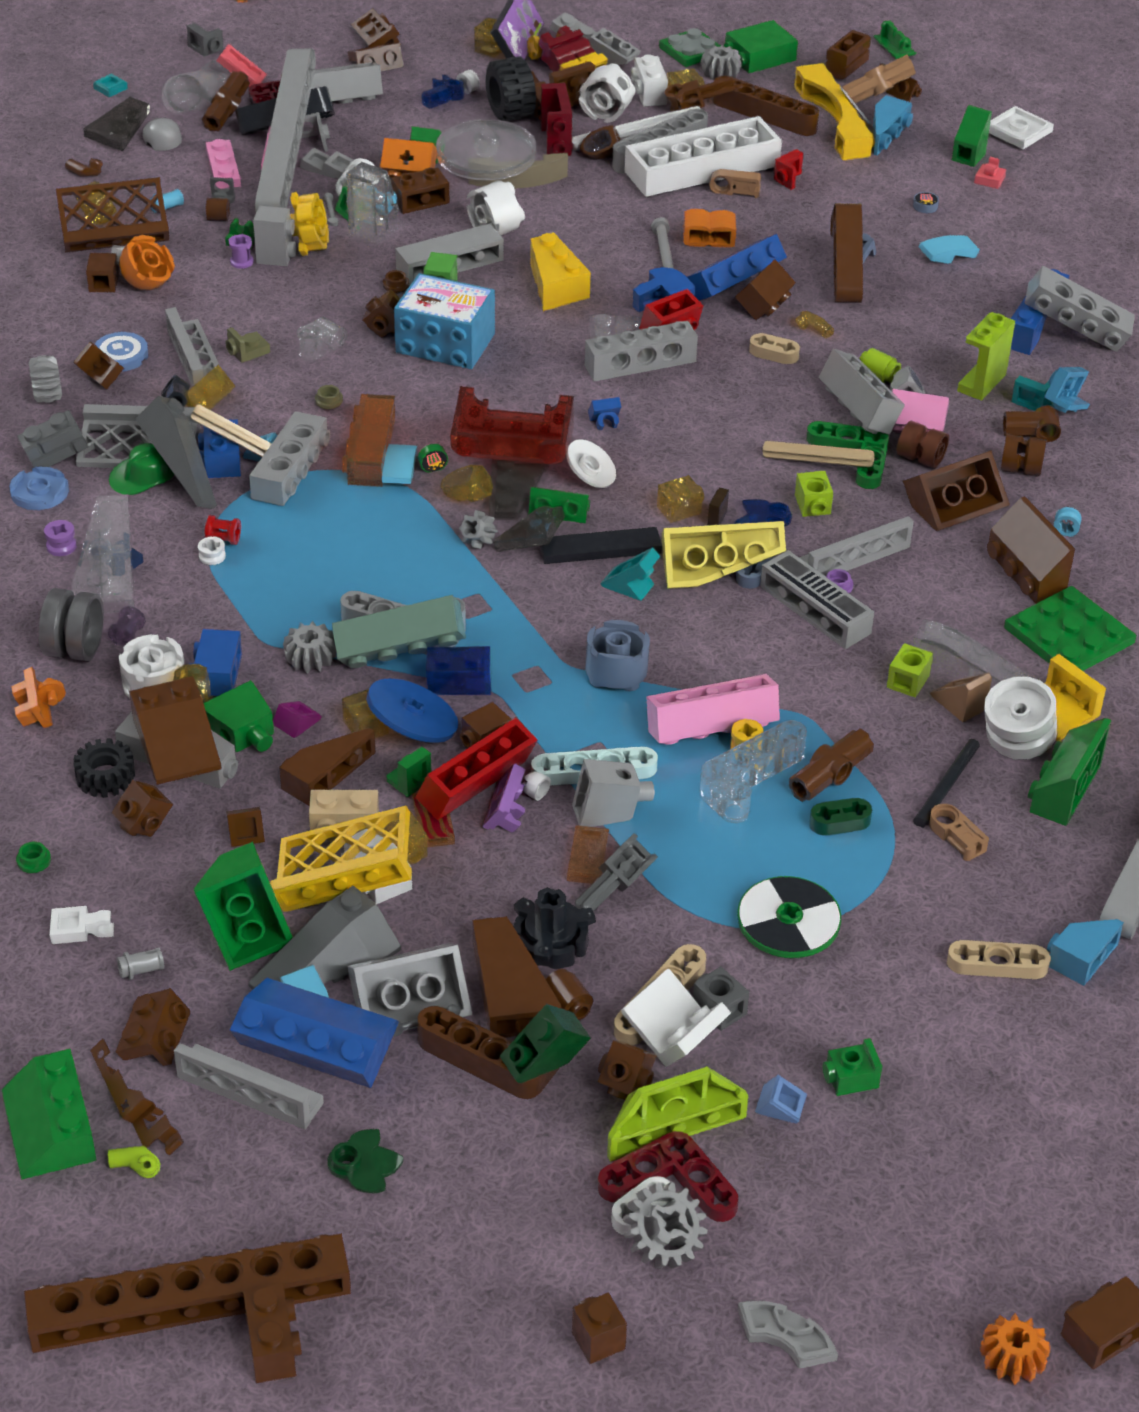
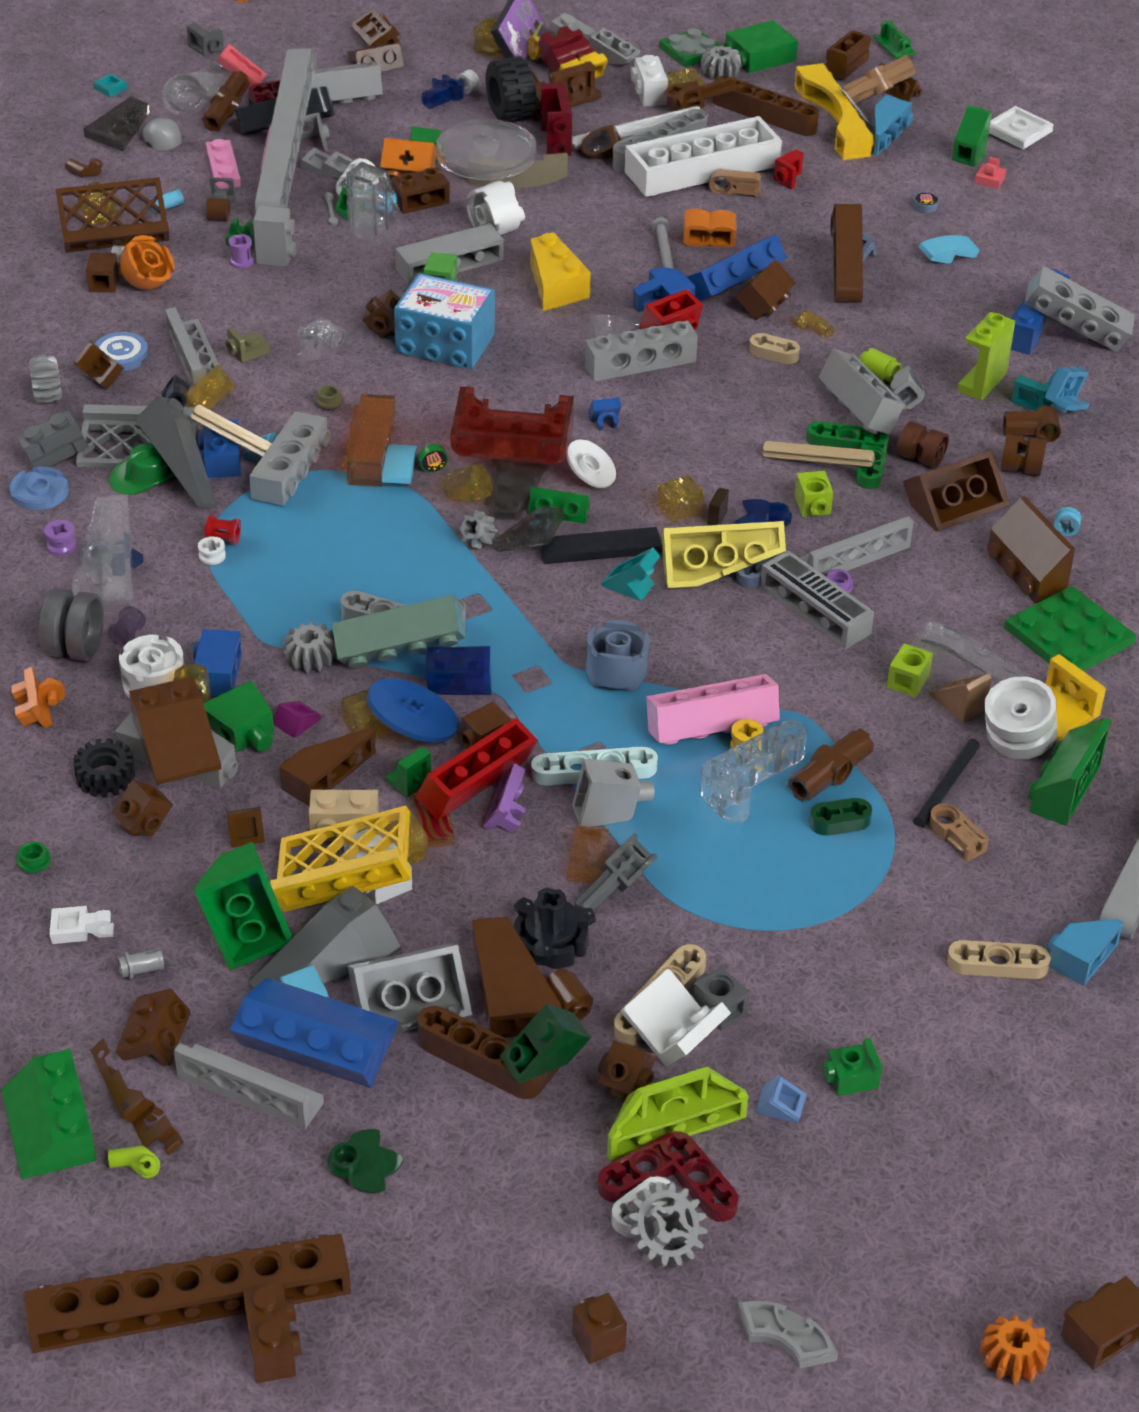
yellow piece [290,192,329,256] -> none
reddish brown plate [383,270,409,293] -> none
white hinge [523,772,551,801] -> none
white brick [579,63,636,123] -> none
piece [737,876,841,958] -> none
bright pink brick [892,389,949,433] -> none

